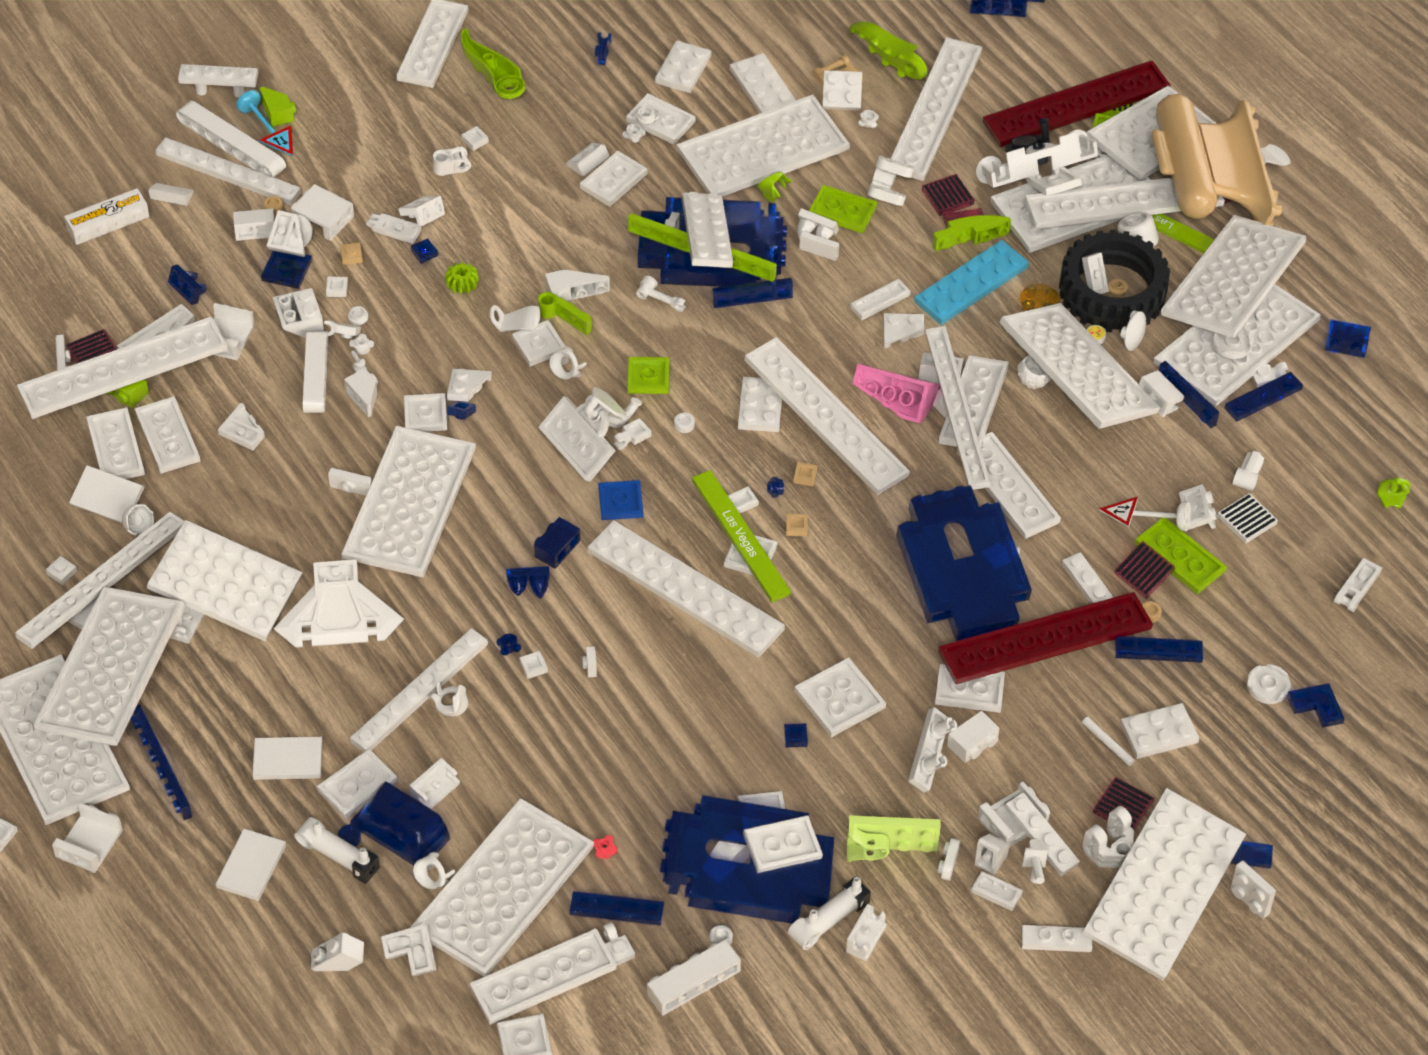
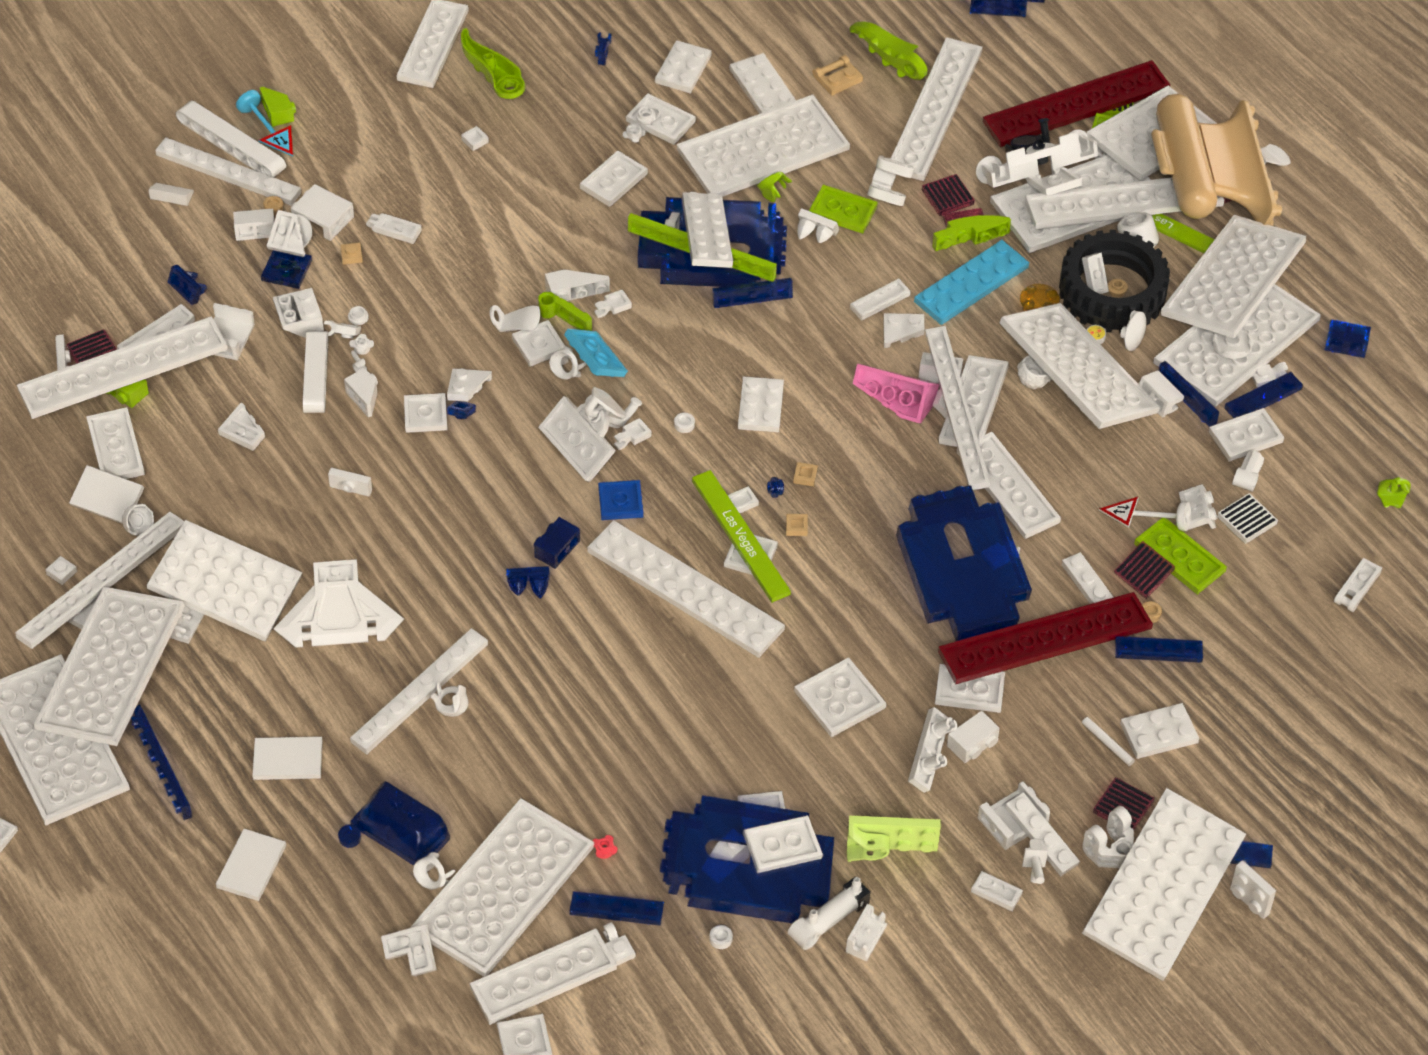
white panel [52,803,123,873] -> none
white brick [64,188,149,245] -> none
white plate [135,397,201,474] -> none
white plate [178,64,258,98] -> none
white piece [294,817,380,884] -> none
white slope [311,932,364,971] -> none
white tile [316,749,398,819] -> none
white plate [326,277,348,297] -> none
white plate [342,426,476,578] -> none
white bracket [399,196,445,226] -> none
white hinge [409,758,460,811] -> none
clear blue plate [411,238,438,264] -> none
white piece [433,147,471,176] -> none
lime gear [445,261,479,295] -> none
clear blue plate [496,633,521,656] -> none
white plate [519,651,548,679] -> none
white slope [566,143,609,176] -> none
white plate [582,646,597,677] -> none
lime plate [628,357,669,394] -> none
white brick [636,275,686,312] -> none
white brick [647,939,741,1016] -> none
white plate [744,337,910,496] -> none
clear blue plate [784,723,808,748] -> none
white tile [799,231,839,261] -> none
white plate [823,70,862,111] -> none
white plate [858,110,879,128] -> none
white plate [938,838,960,881] -> none
white slope [974,834,1009,876] -> none
white plate [1022,925,1092,952] -> none
white tile [1246,664,1291,704] -> none
clear blue plate [1287,683,1345,728] -> none
none -> medium azure plate [564,329,628,377]
none -> white plate [594,289,632,318]
none -> white plate [1209,408,1284,462]

